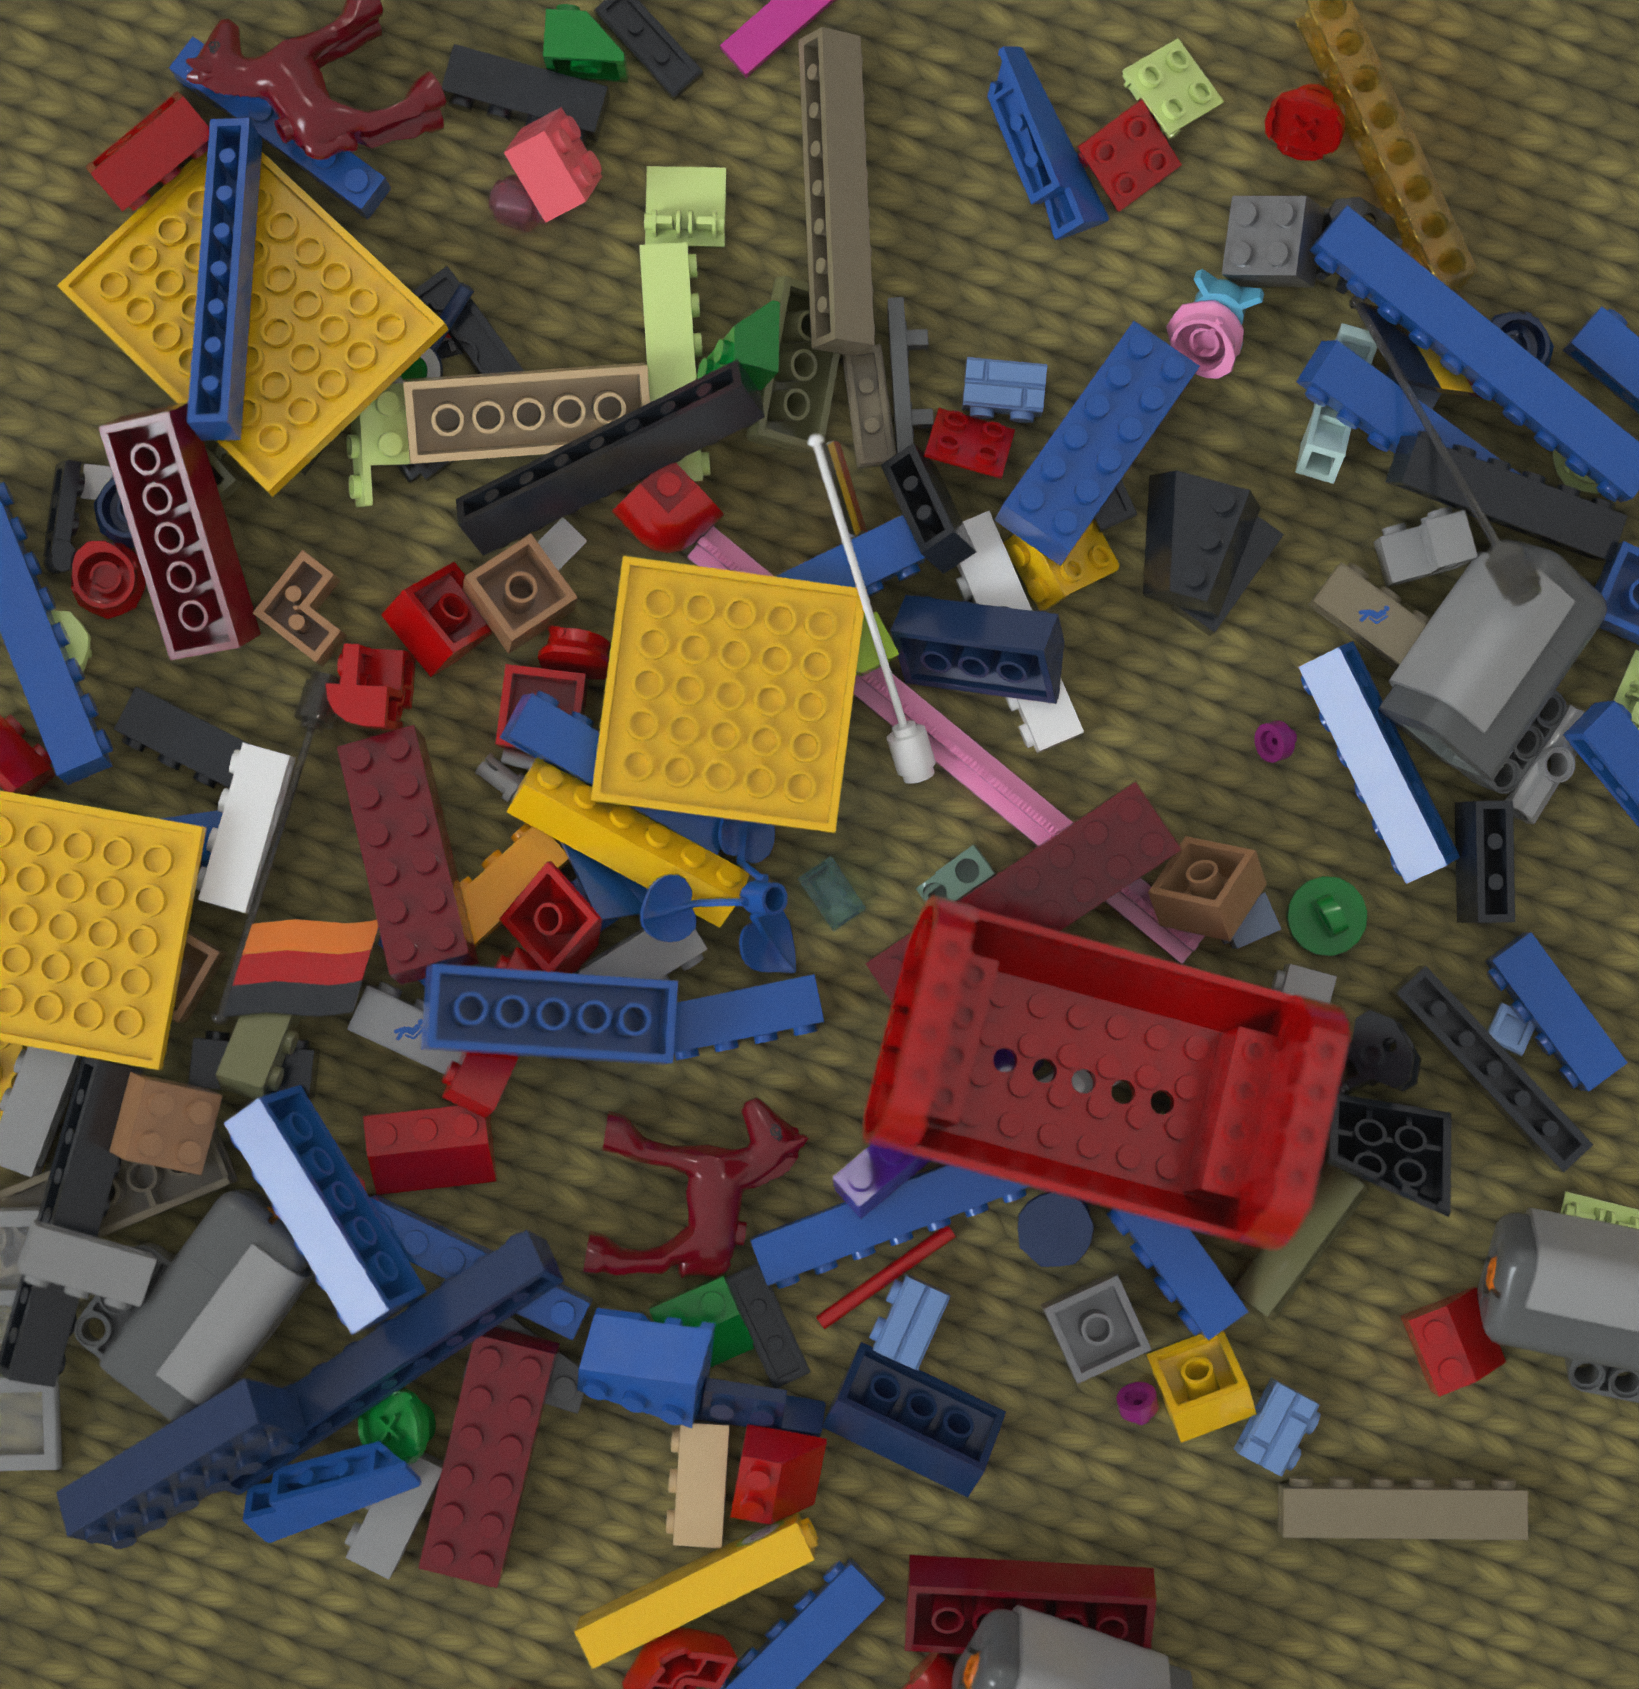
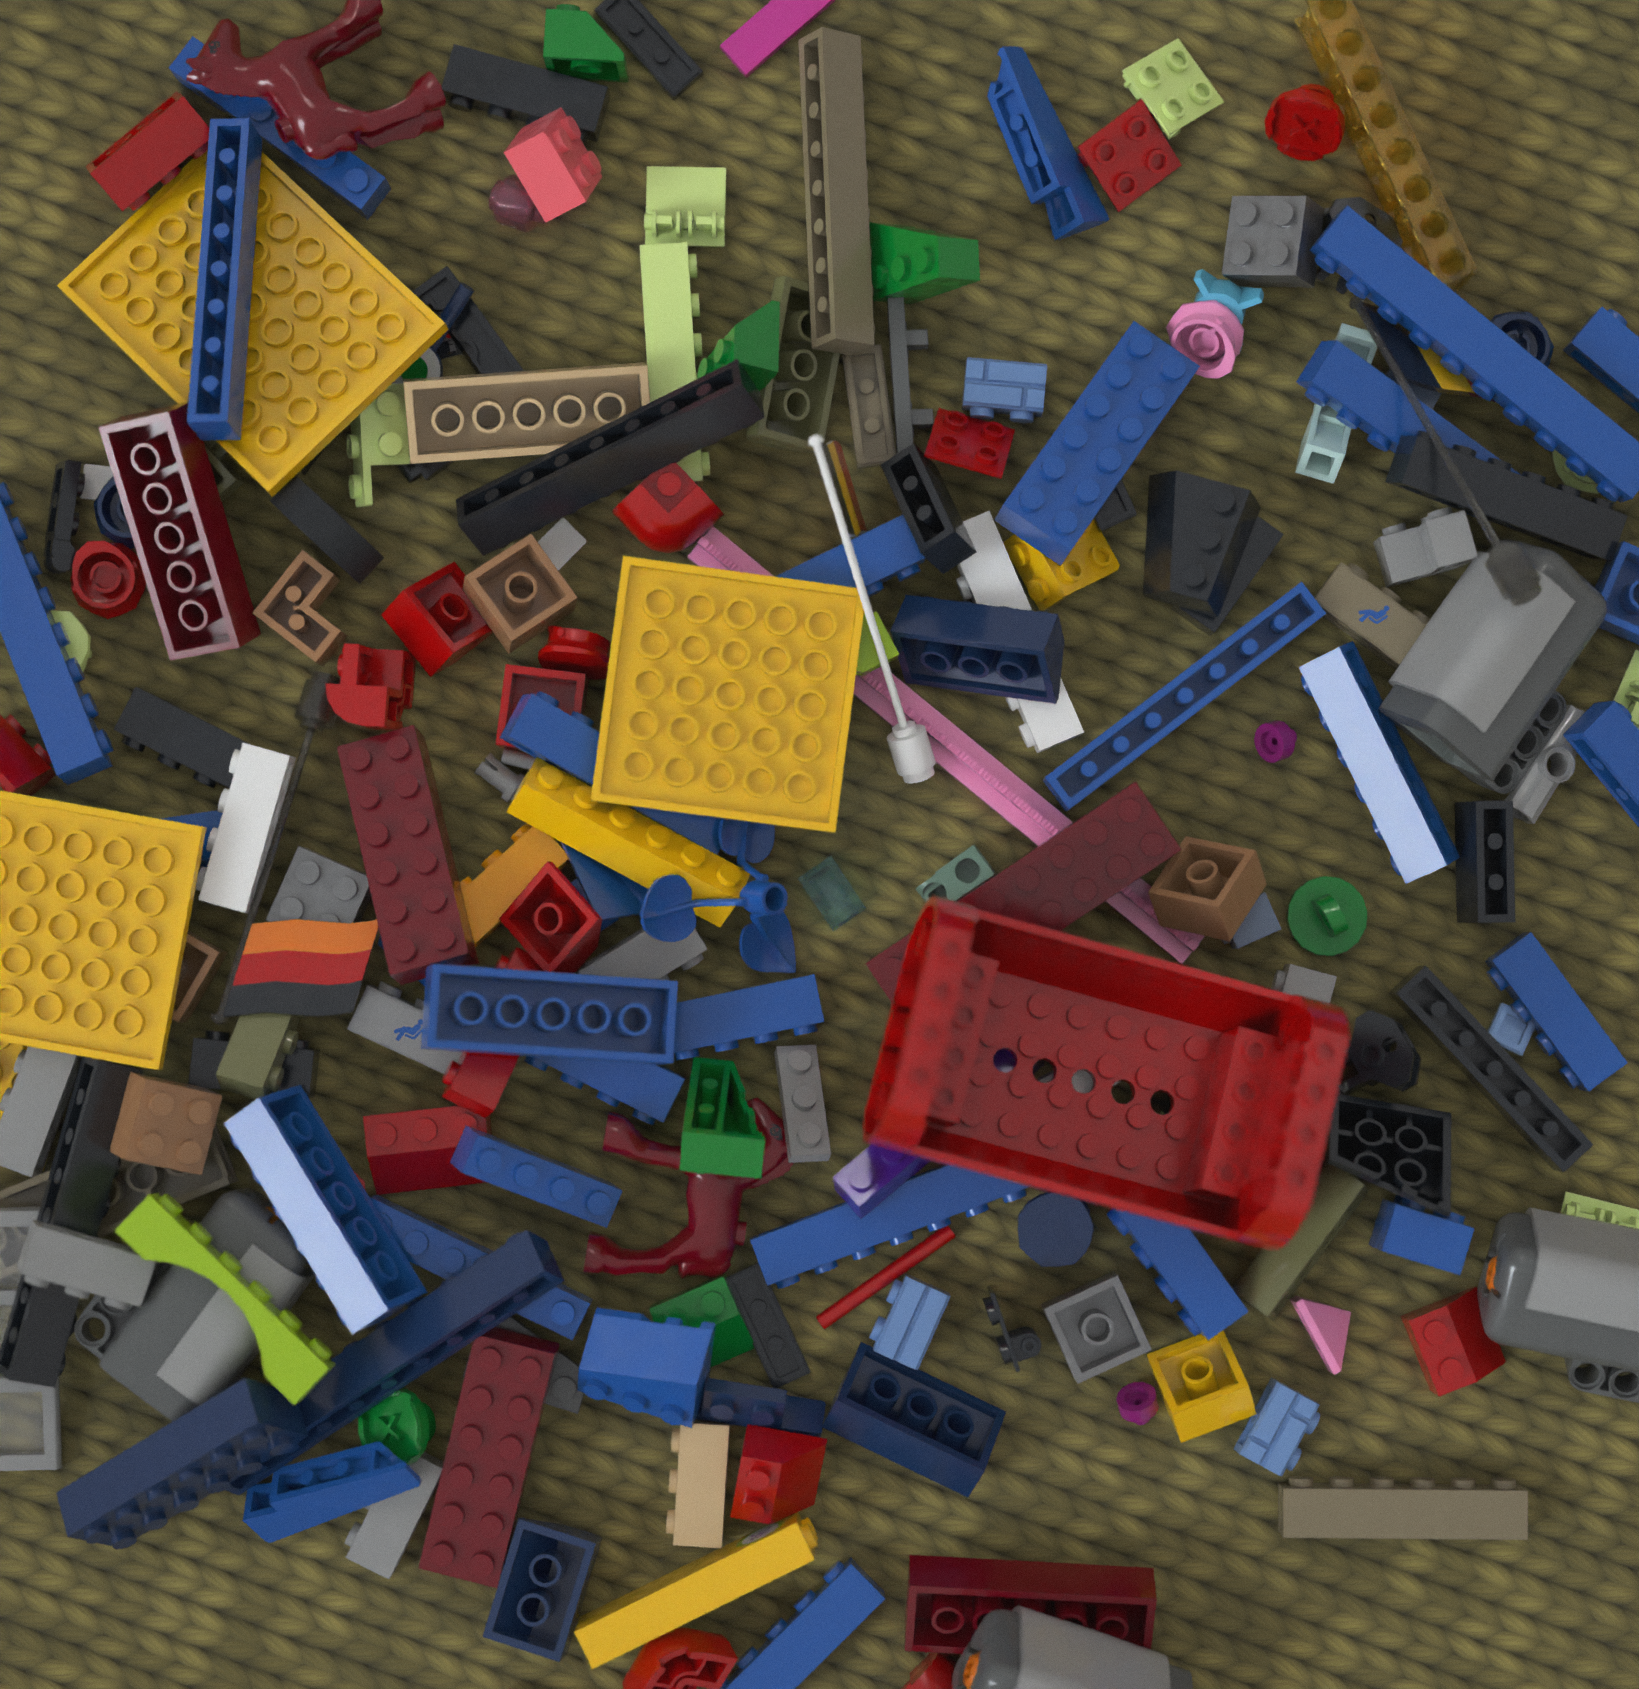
none -> lime arch [115,1193,336,1405]
none -> flat silver brick [266,846,371,923]
none -> black tyre [270,475,384,584]
none -> blue brick [450,1125,623,1228]
none -> dark blue slope [482,1518,603,1662]
none -> blue brick [524,1056,686,1126]
none -> green wedge [679,1057,765,1179]
none -> light grey plate [774,1045,831,1163]
none -> green wedge [869,222,980,304]
none -> black hinge [982,1285,1041,1372]
none -> blue brick [1042,582,1326,812]
none -> bright pink slope [1290,1296,1351,1375]
none -> blue brick [1369,1195,1475,1275]

